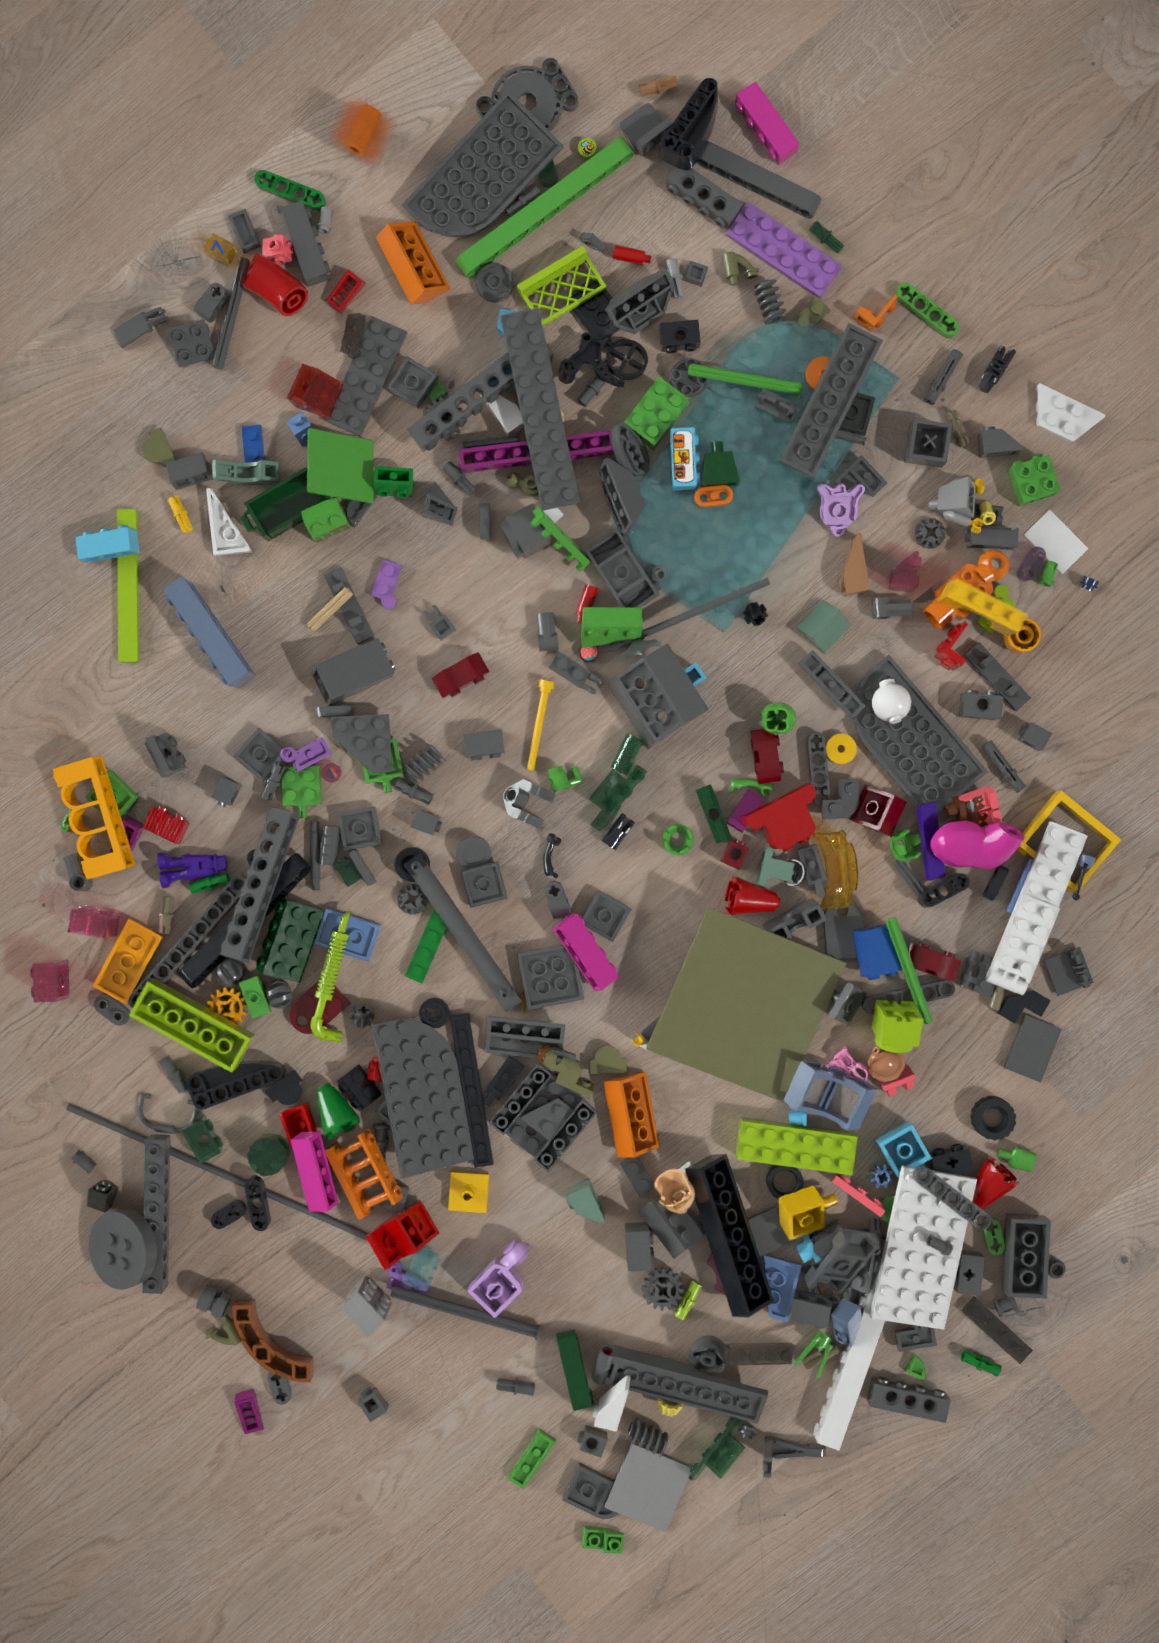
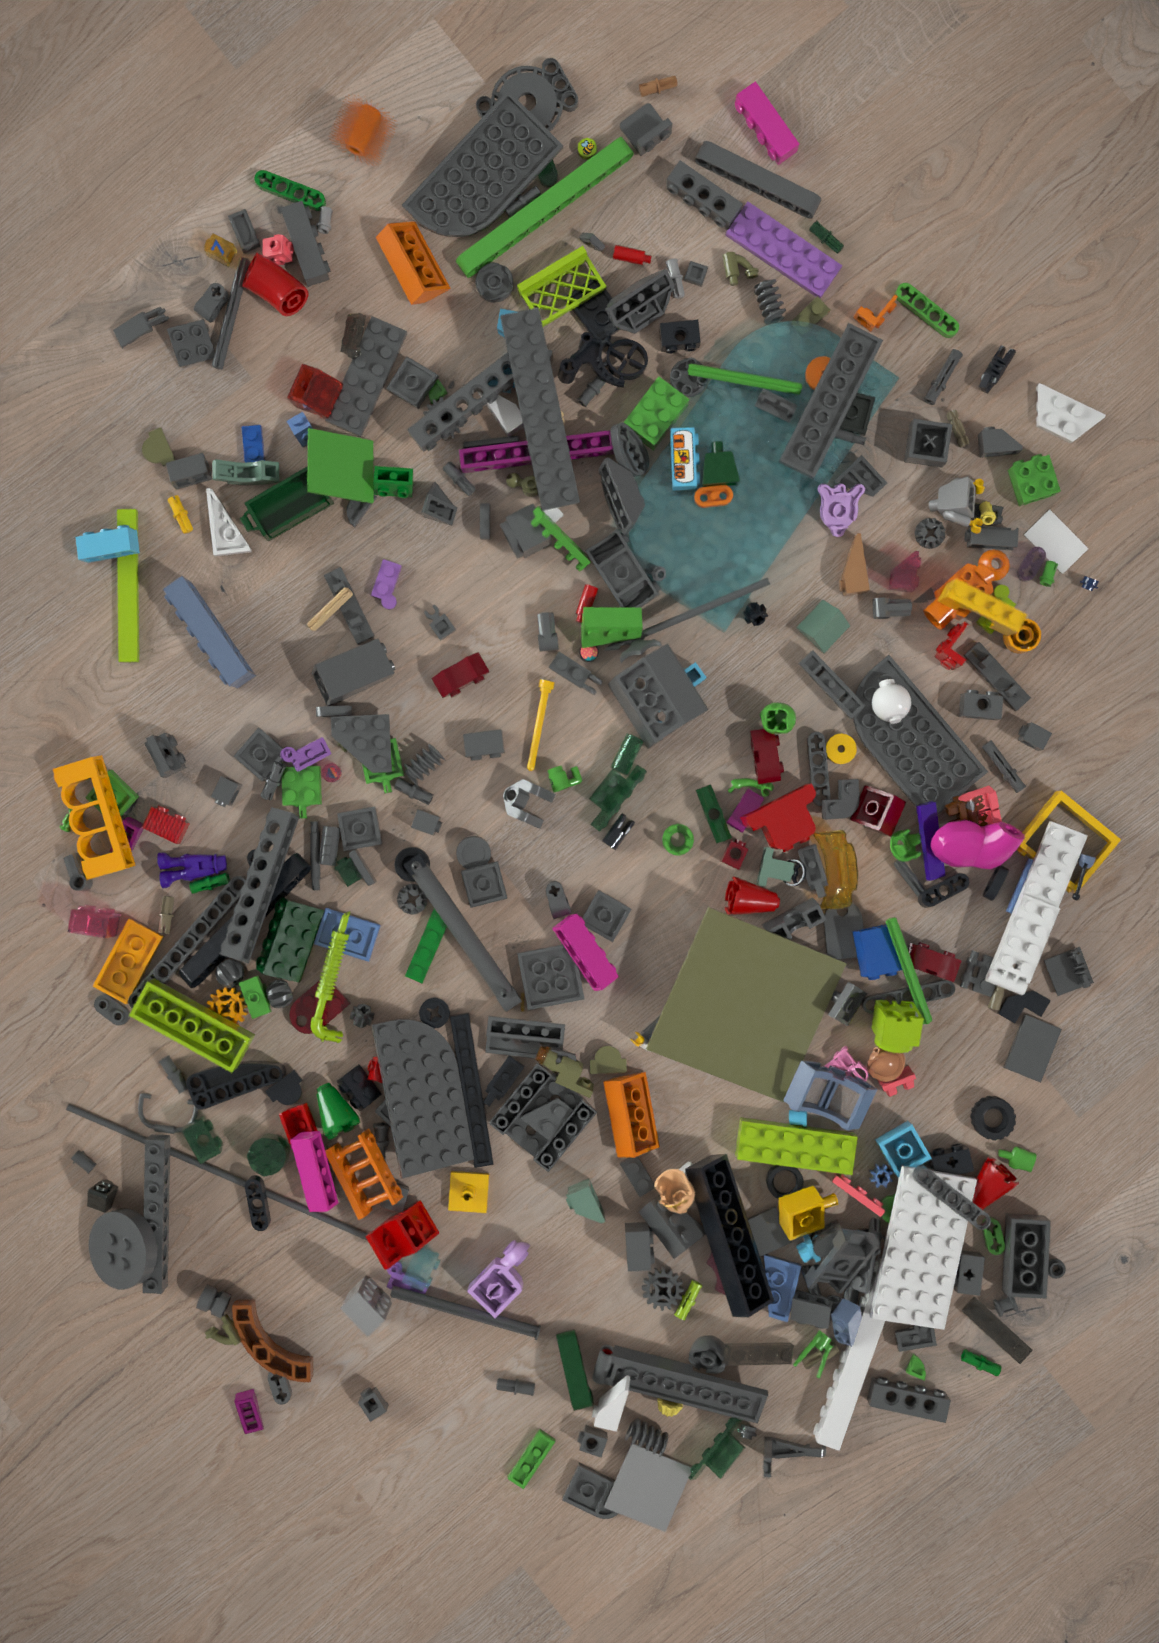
clear pink brick [30,960,70,1003] -> none
black beam [211,1200,246,1229] -> none
bright green slope [301,497,352,543] -> none
red slope [325,269,366,313] -> none
black piece [543,833,561,878] -> none
bright green slope [581,1526,625,1554] -> none
black beam [660,78,718,170] -> none
dark grey pin [926,1234,953,1256] -> none

